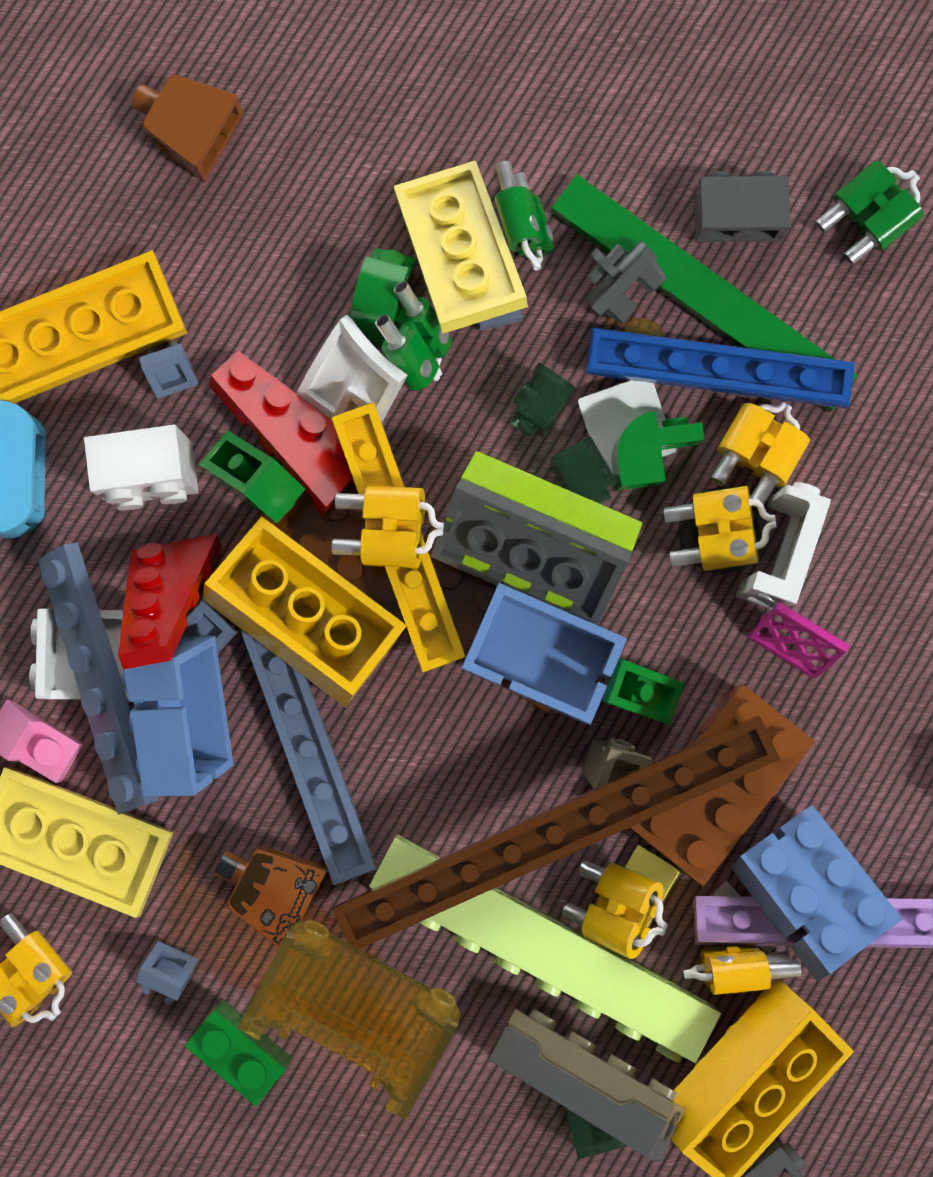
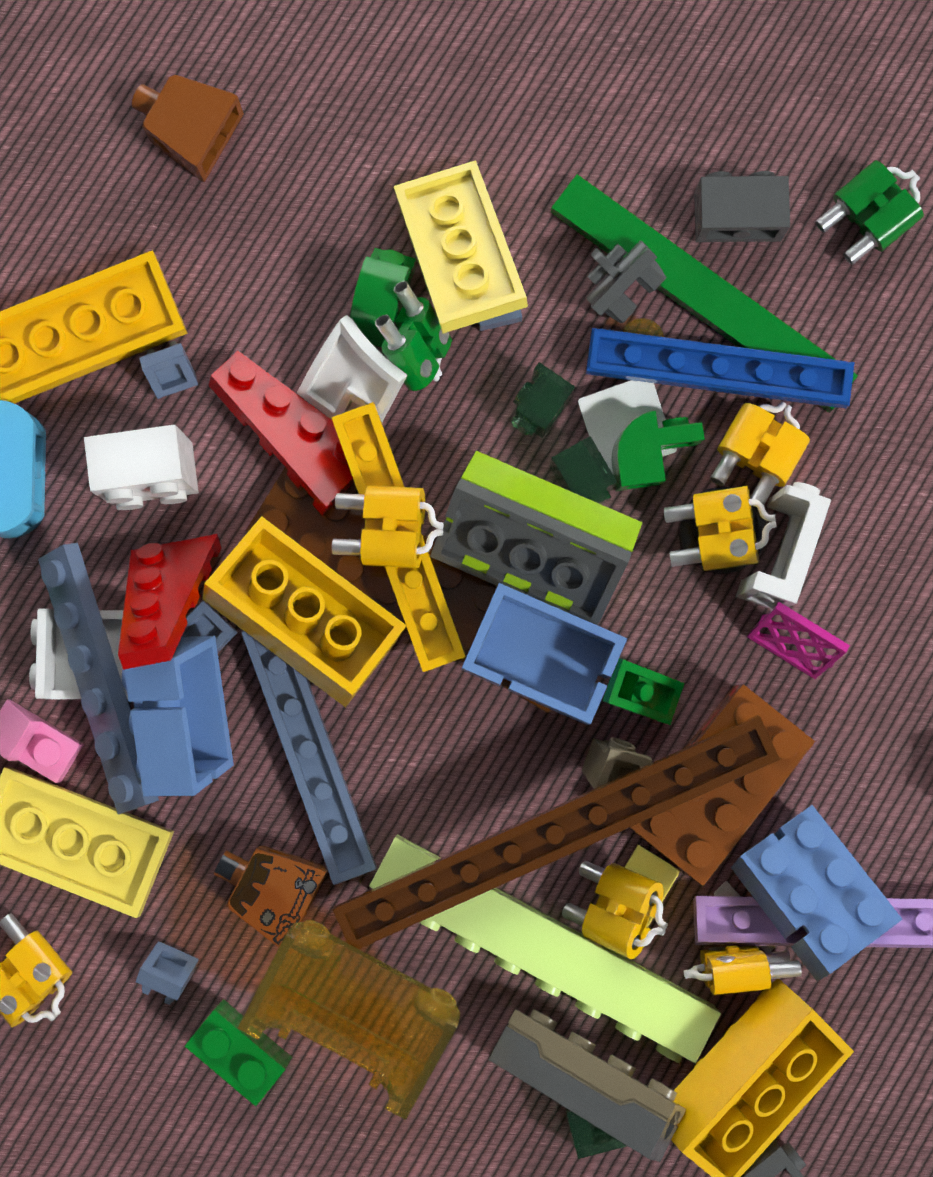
green brick [199,430,305,524] -> none
green piece [495,161,554,270] -> none

